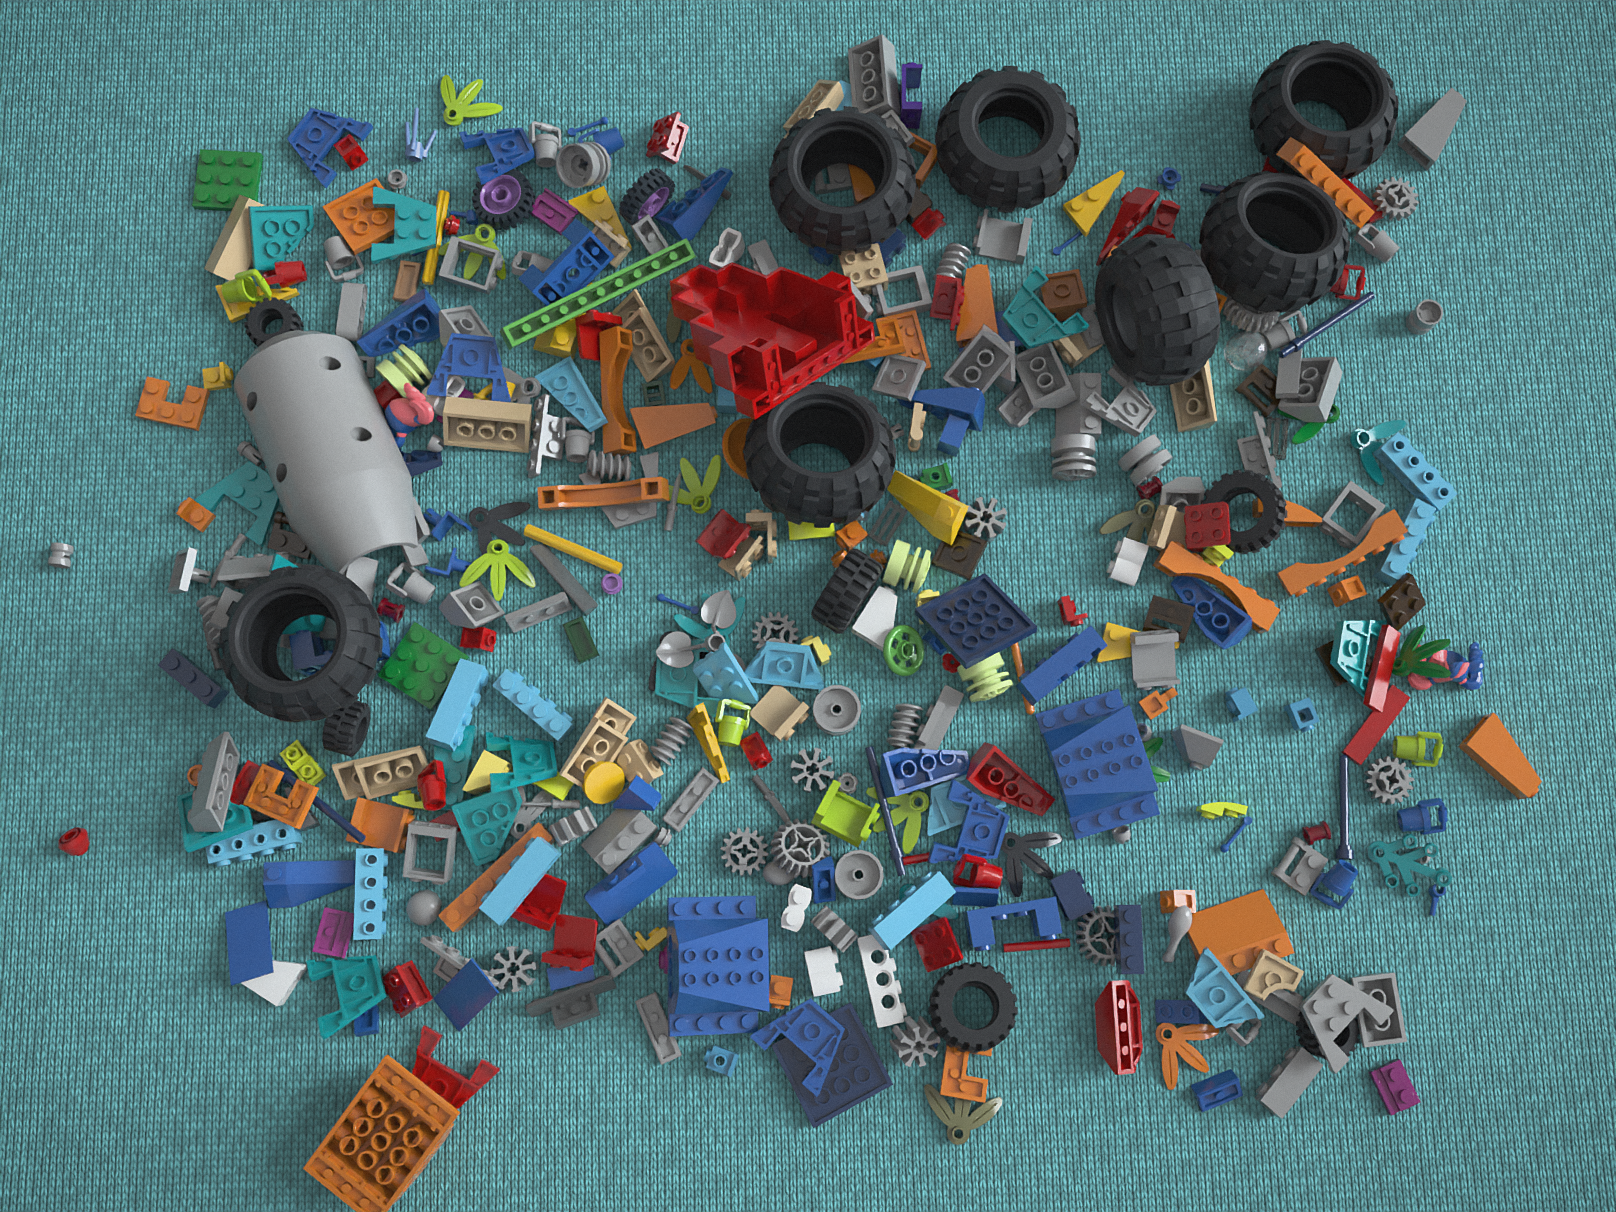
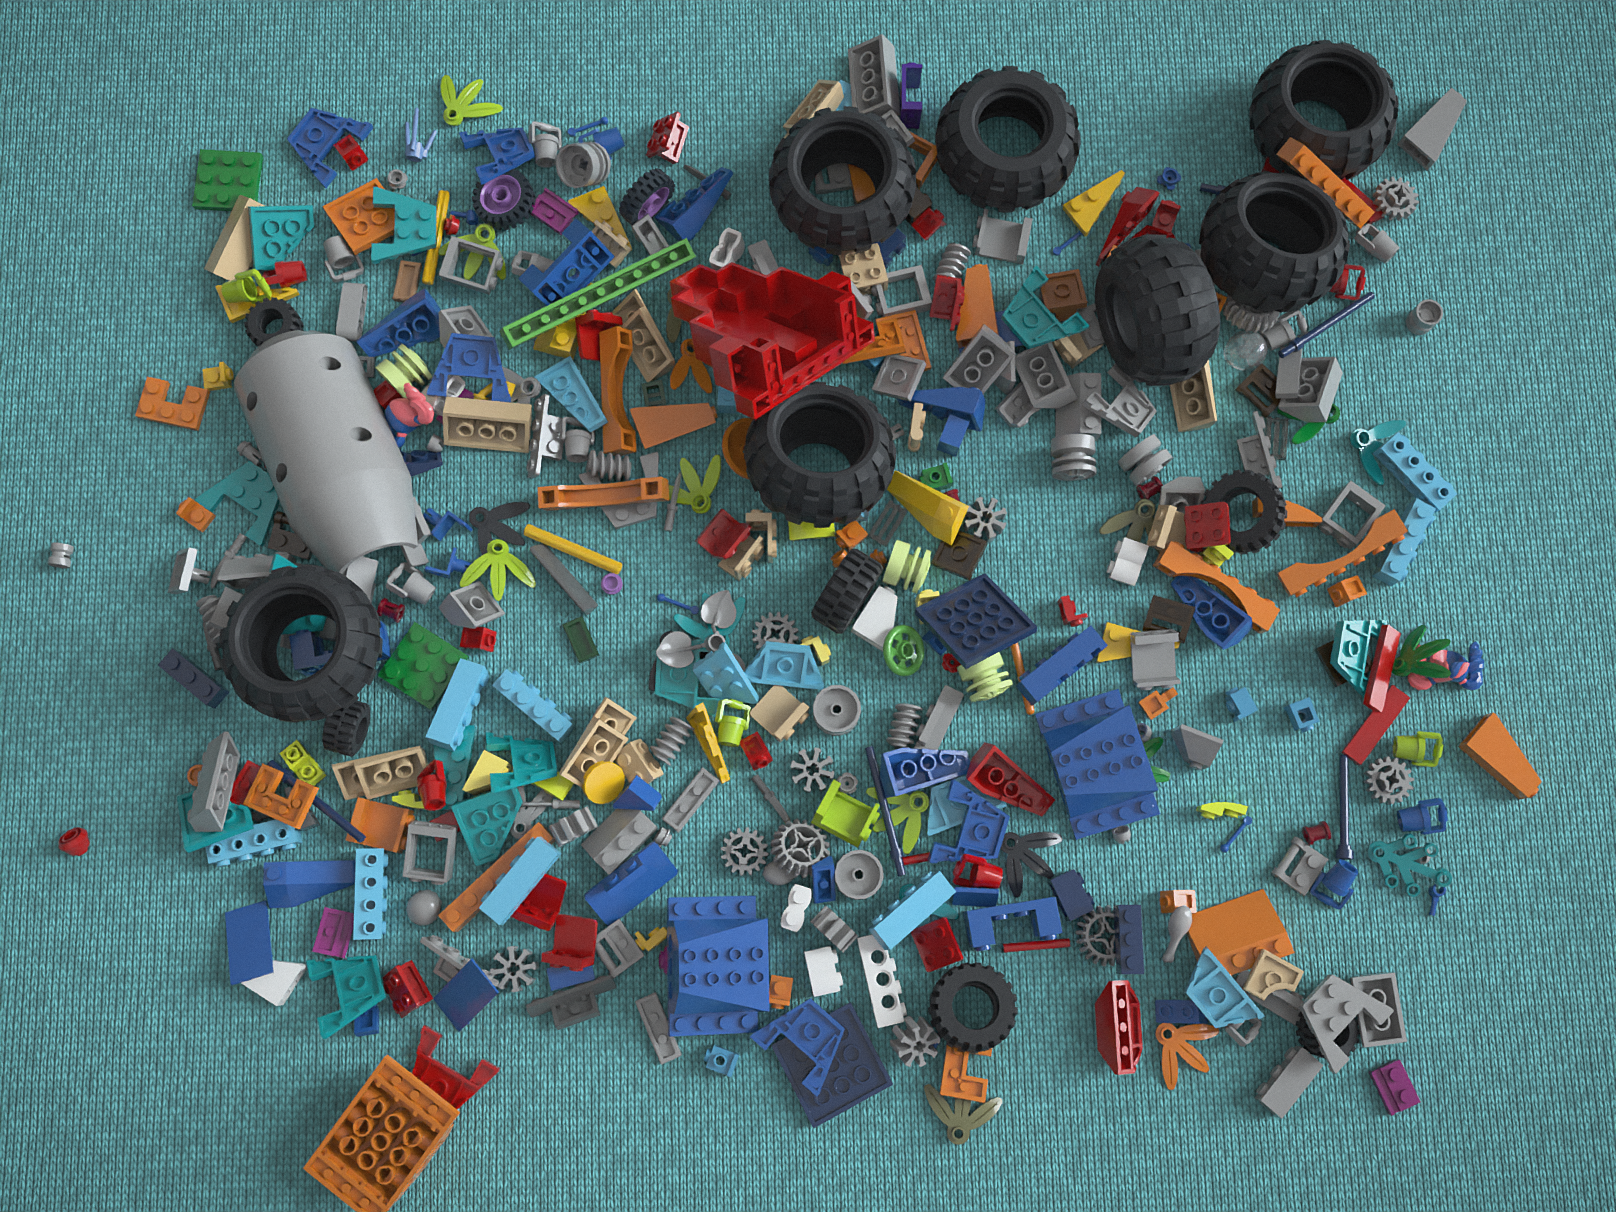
light grey tile [504,591,573,633] -> none
blue slope [1191,1069,1243,1112] -> none
dark brown plate [1377,572,1426,631] -> none

